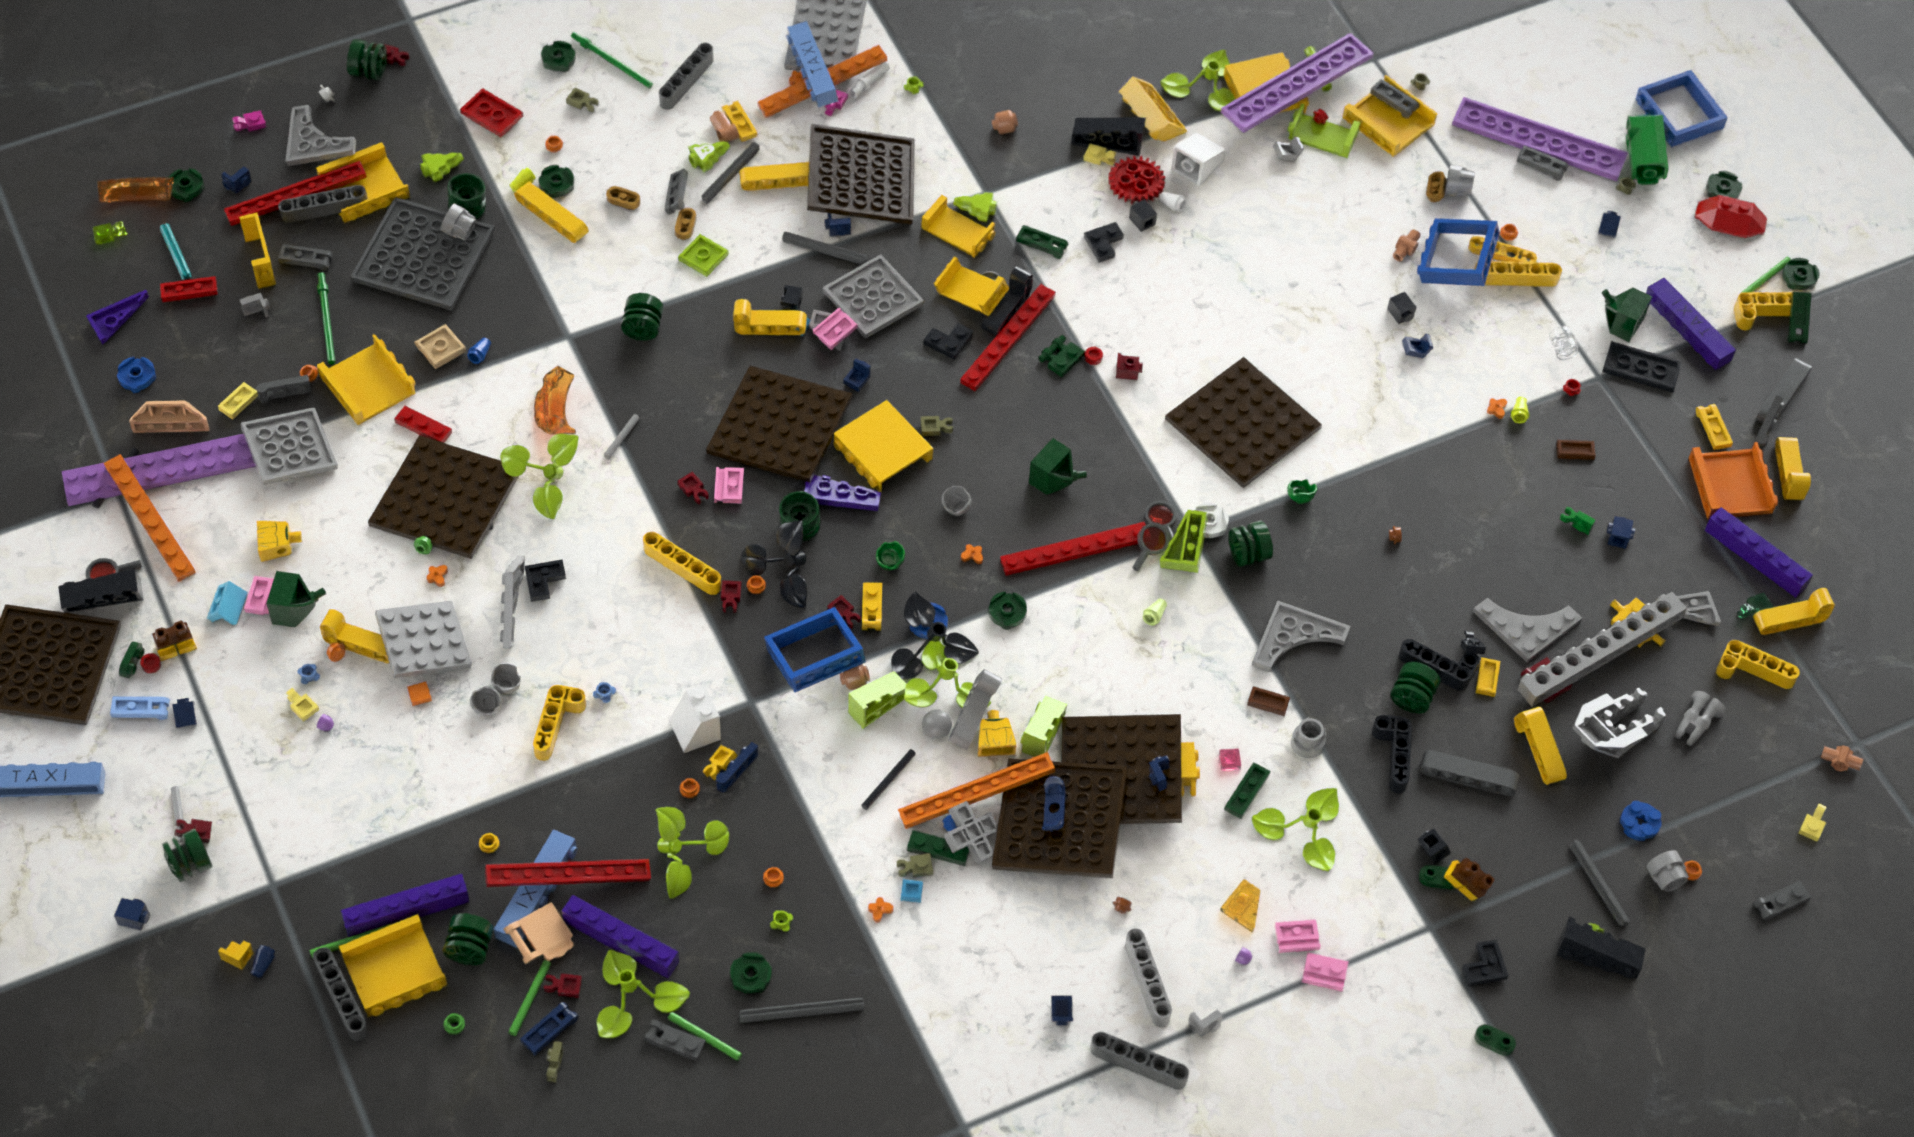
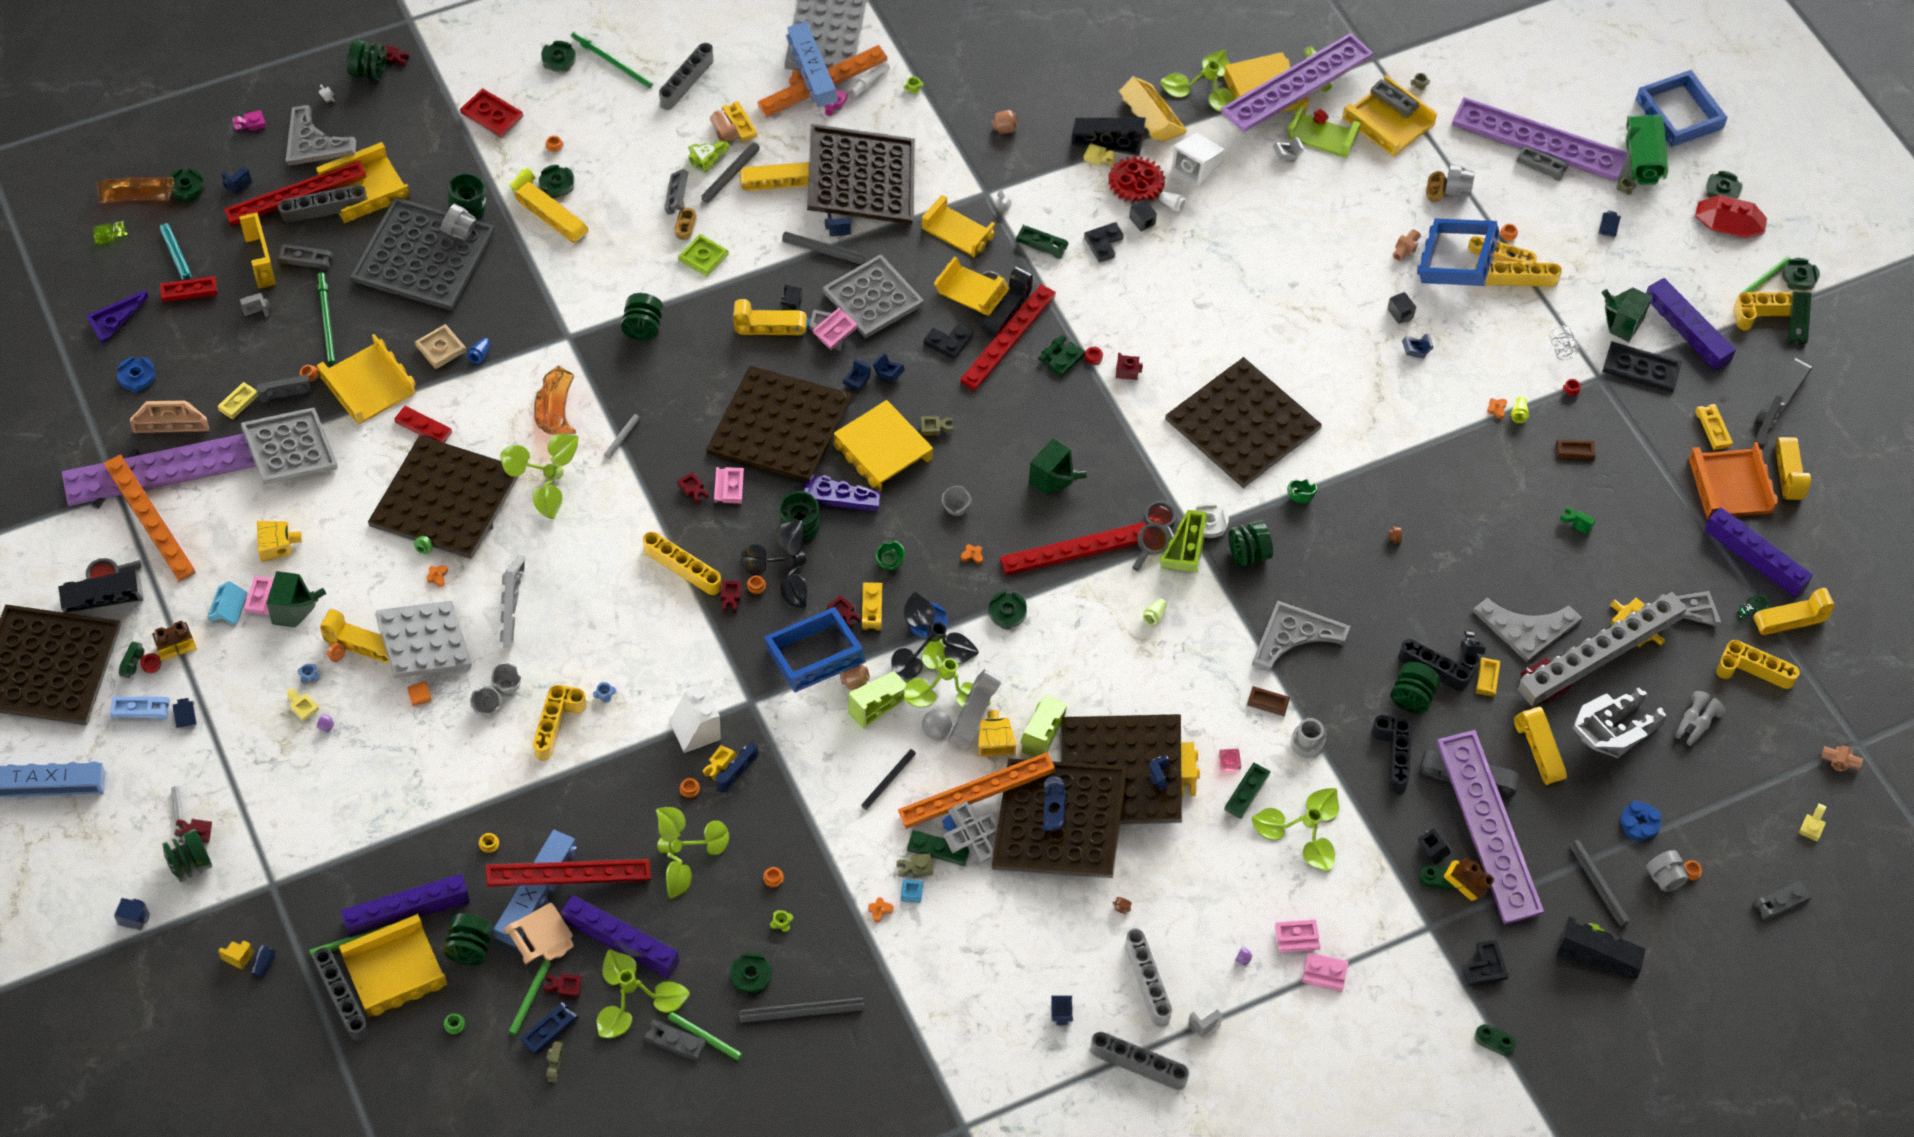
lime rock [420,153,464,182] -> none
black plate [524,559,566,602] -> none
olive plate [566,88,599,112] -> none
pearl gold plate [606,186,641,210] -> none
lime rock [953,192,997,222] -> none
clear yellow wing [1220,879,1261,933] -> none
dark blue brick [1606,516,1635,549] -> none
none -> dark blue bracket [872,353,905,382]
none -> light grey arm [996,190,1012,213]
none -> medium lavender plate [1437,730,1544,925]

